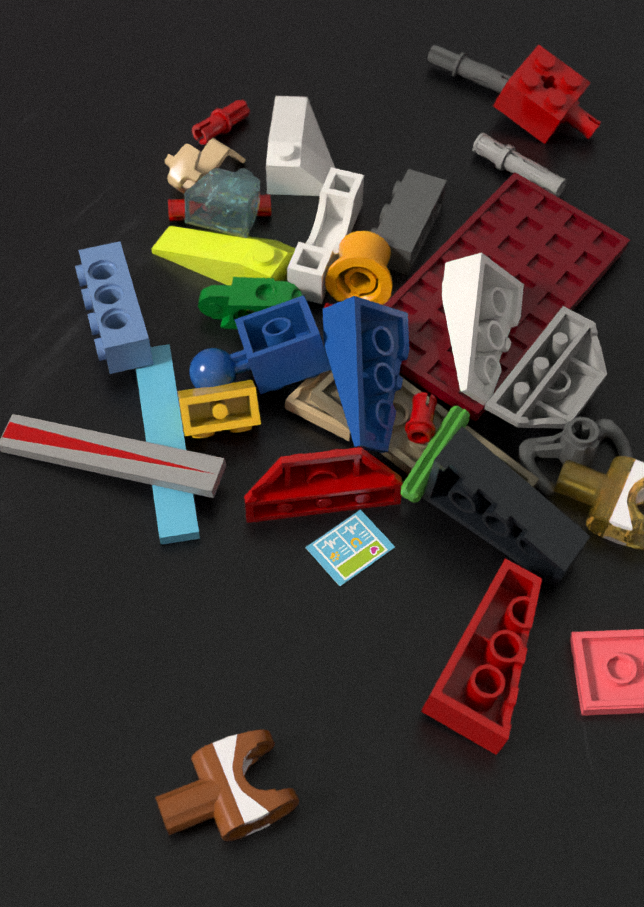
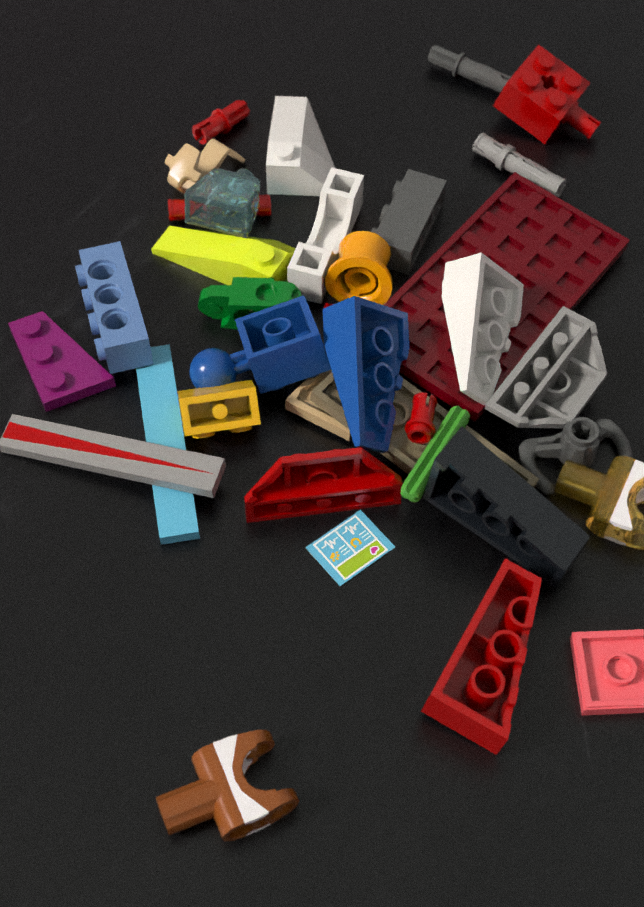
none -> magenta wing [8,311,116,412]

